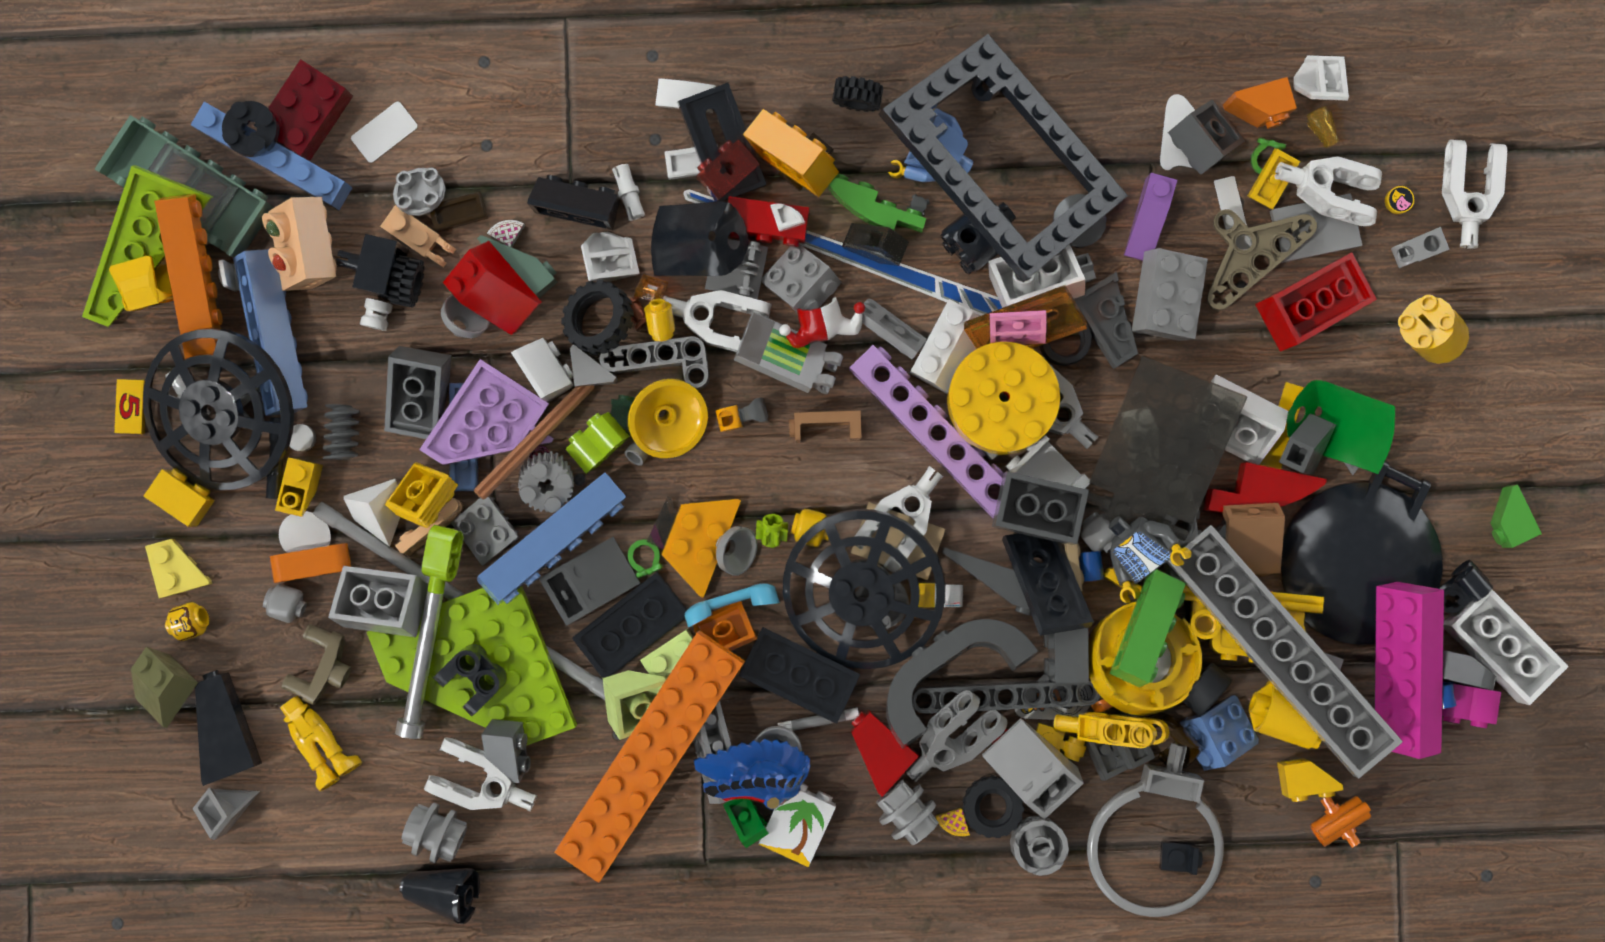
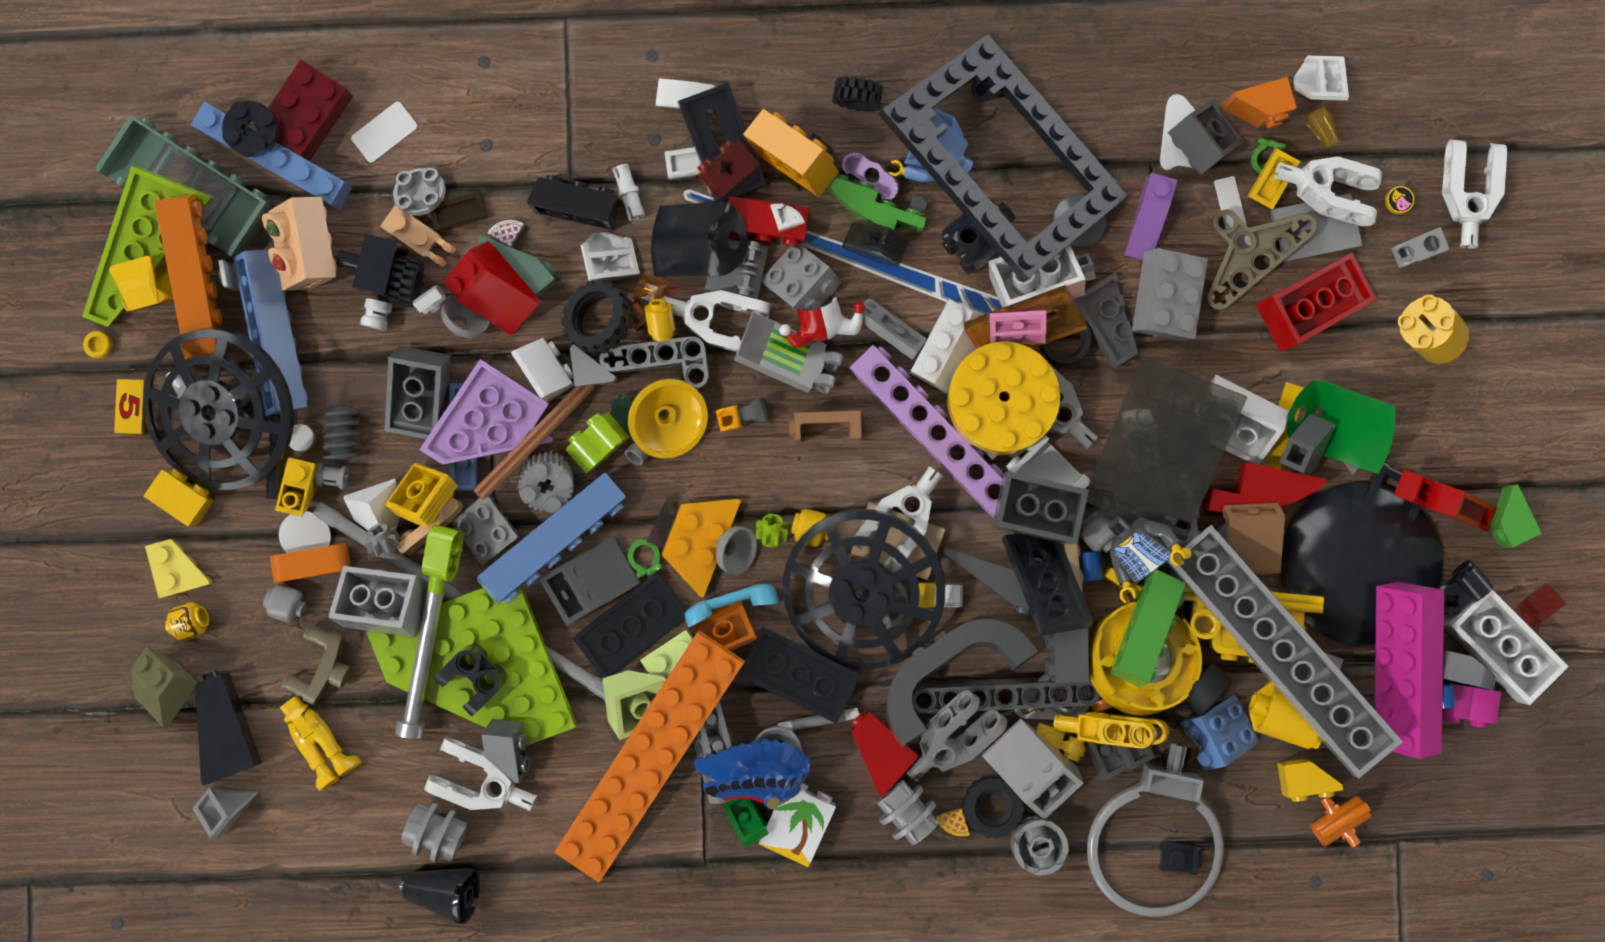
none -> yellow tile [83,331,113,359]
none -> light grey bush [315,463,349,490]
none -> light grey gear [364,524,400,558]
none -> white slope [413,285,447,315]
none -> lavender piece [842,152,900,200]
none -> red slope [1394,470,1497,532]
none -> clear red bracket [1517,583,1566,634]

